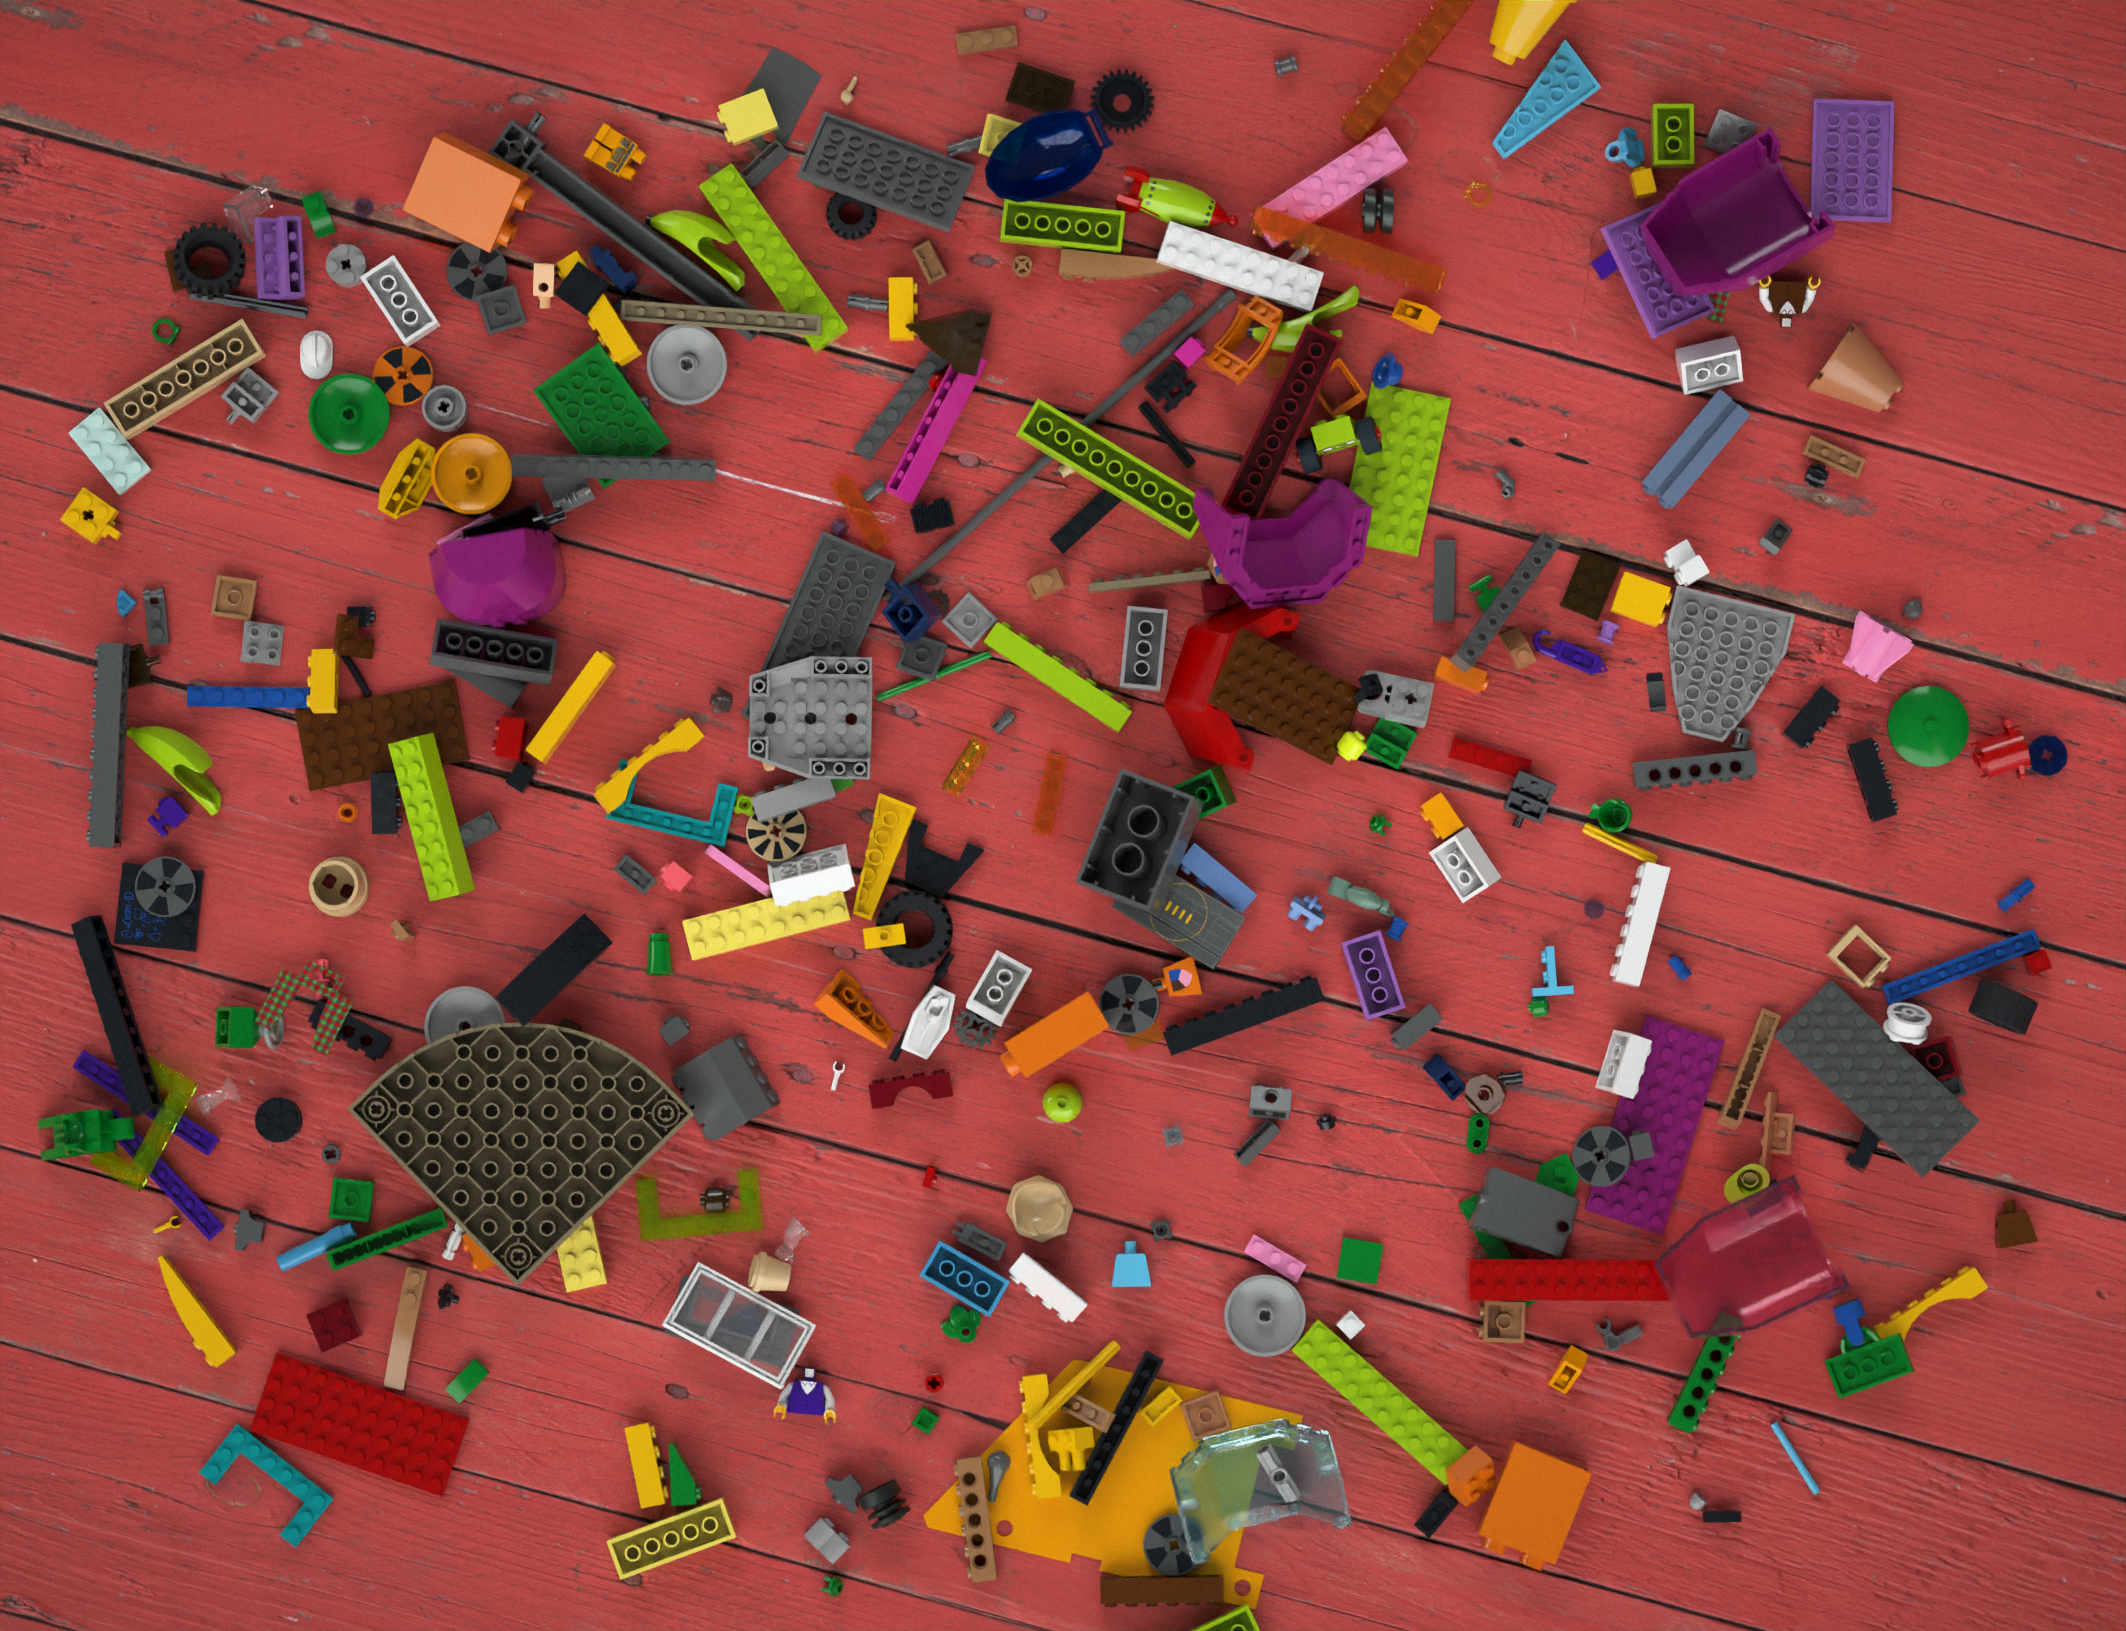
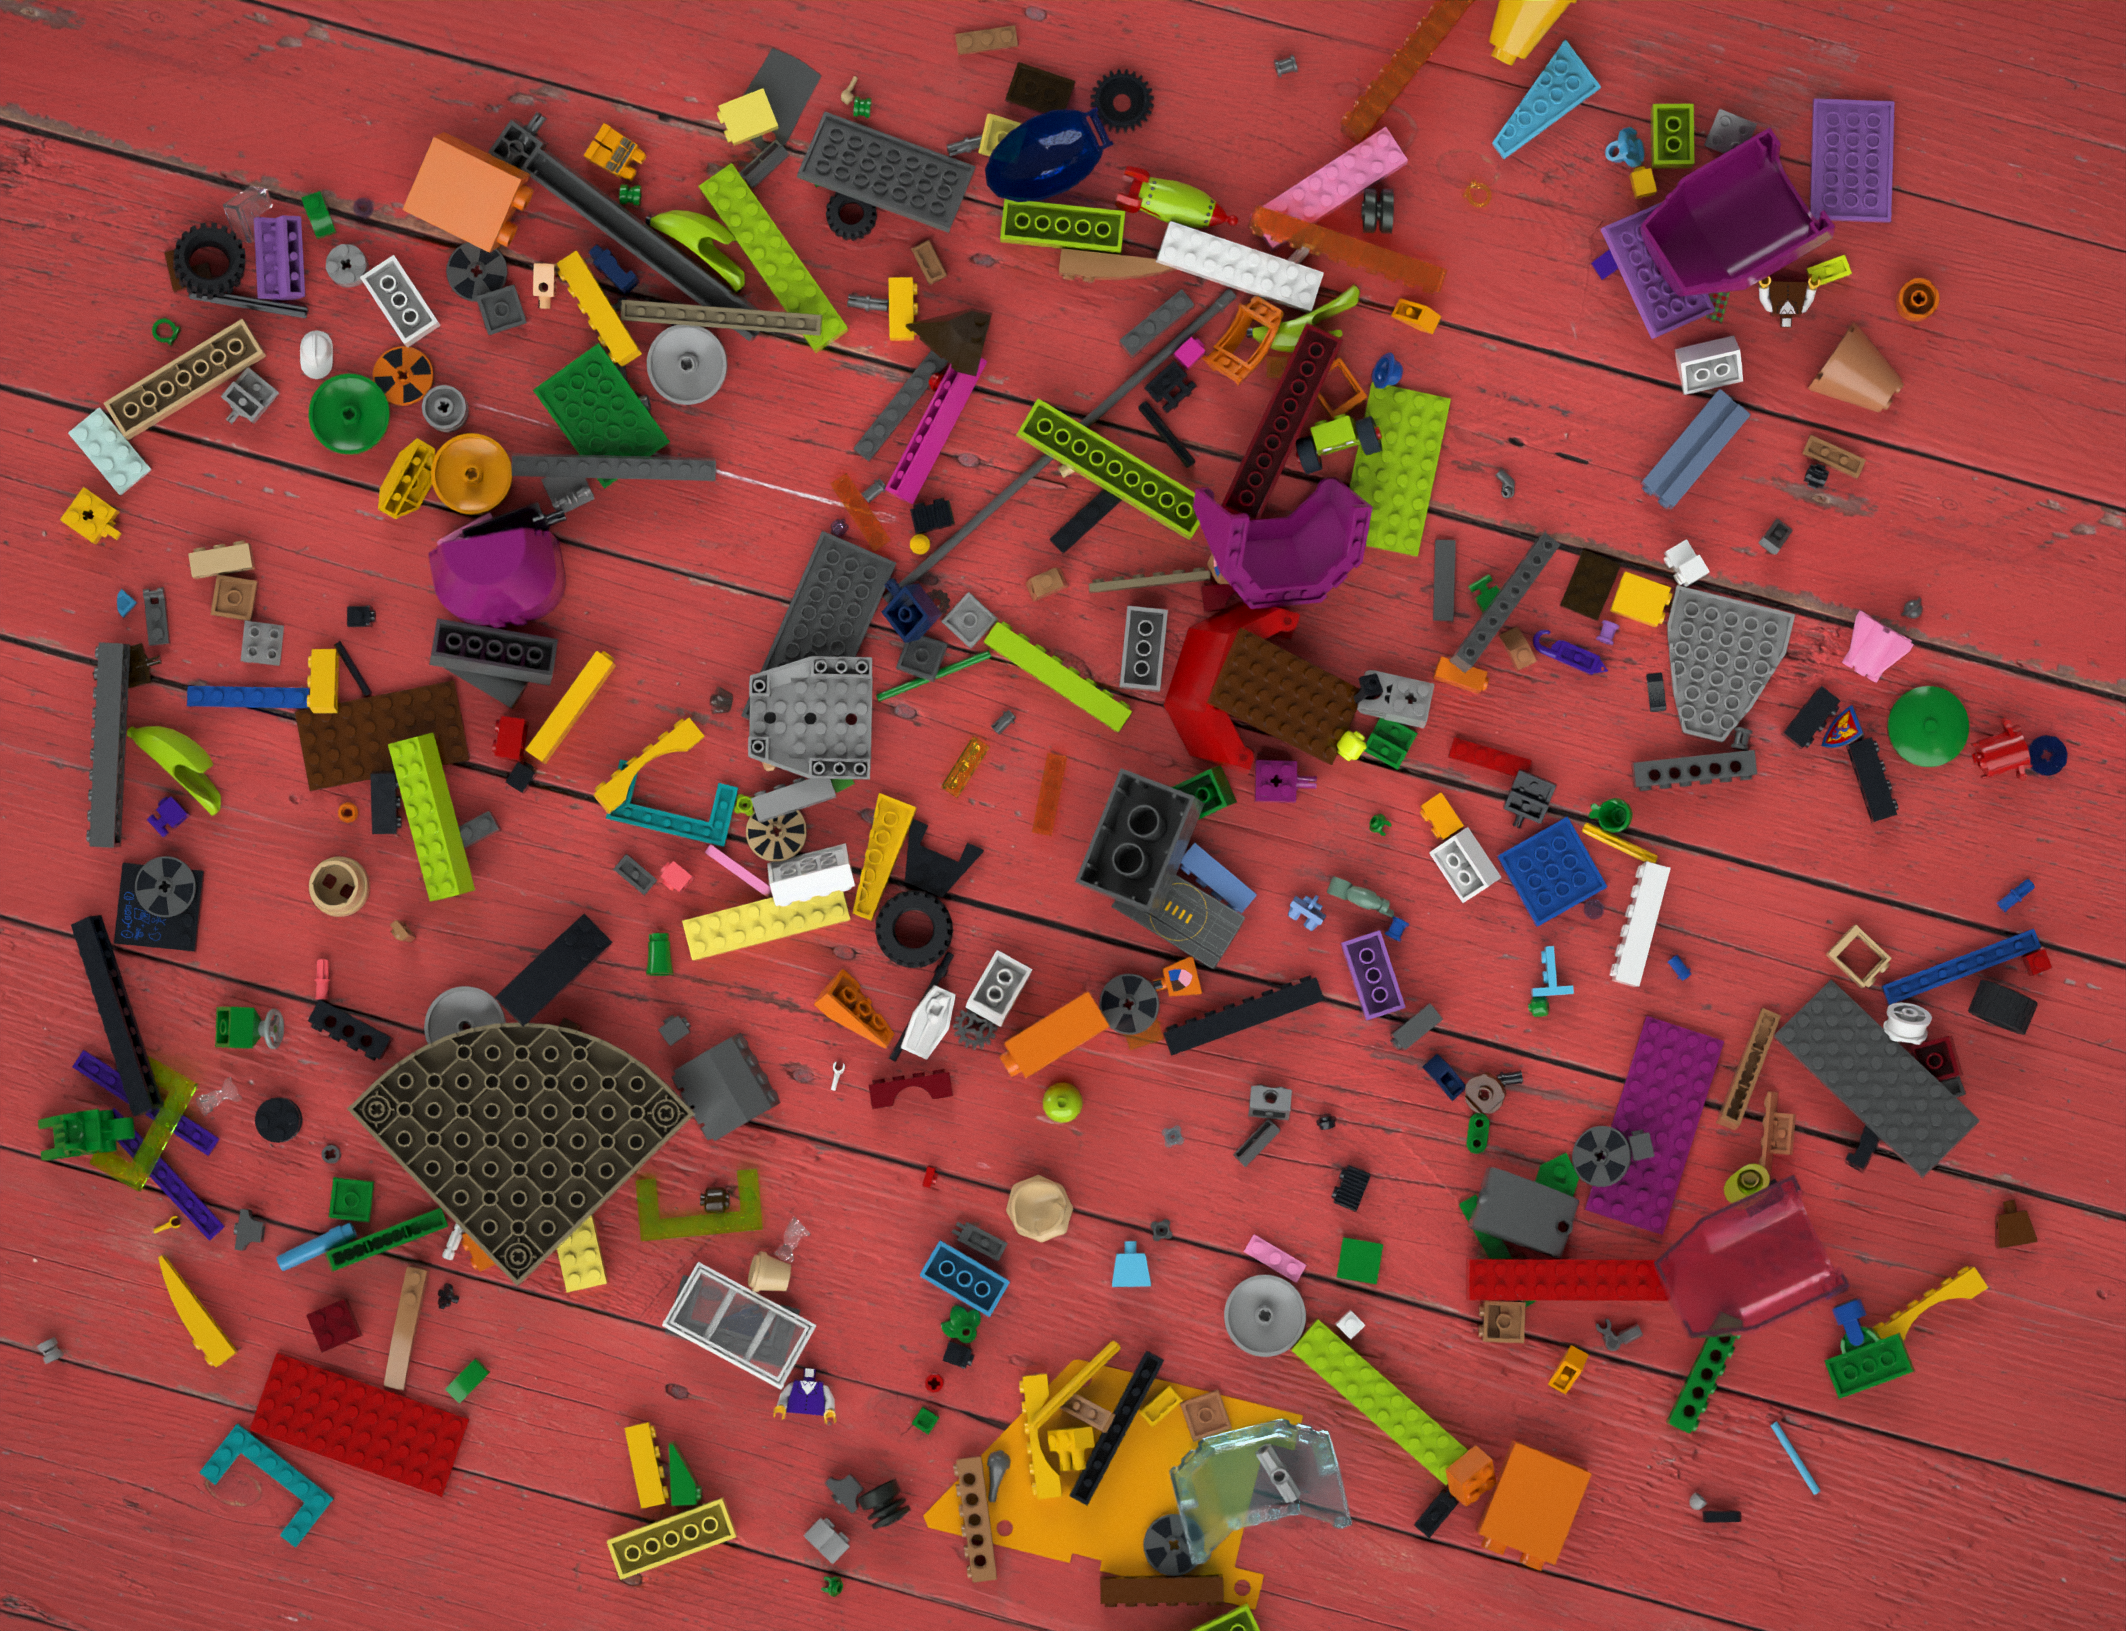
piece [255,960,354,1056] -> none
reddish brown plate [333,614,375,659] -> none
black piece [554,262,610,316] -> none
yellow plate [863,923,906,949] -> none
white slope [1008,1252,1087,1322] -> none
medium nougat wheel [1012,255,1032,278] -> none
white slope [1595,1030,1652,1099] -> none
none -> light grey wheel [37,1337,64,1364]
none -> tan brick [188,541,255,579]
none -> green wheel [619,184,642,206]
none -> green wheel [853,96,872,118]
none -> yellow plate [910,534,930,555]
none -> black bracket [942,1341,974,1369]
none -> magenta brick [1255,760,1317,803]
none -> black brick [1331,1165,1371,1212]
none -> blue plate [1496,816,1607,927]
none -> neon yellow plate [1806,255,1852,286]
none -> shield [1821,705,1864,748]
none -> orange brick [1895,278,1940,322]

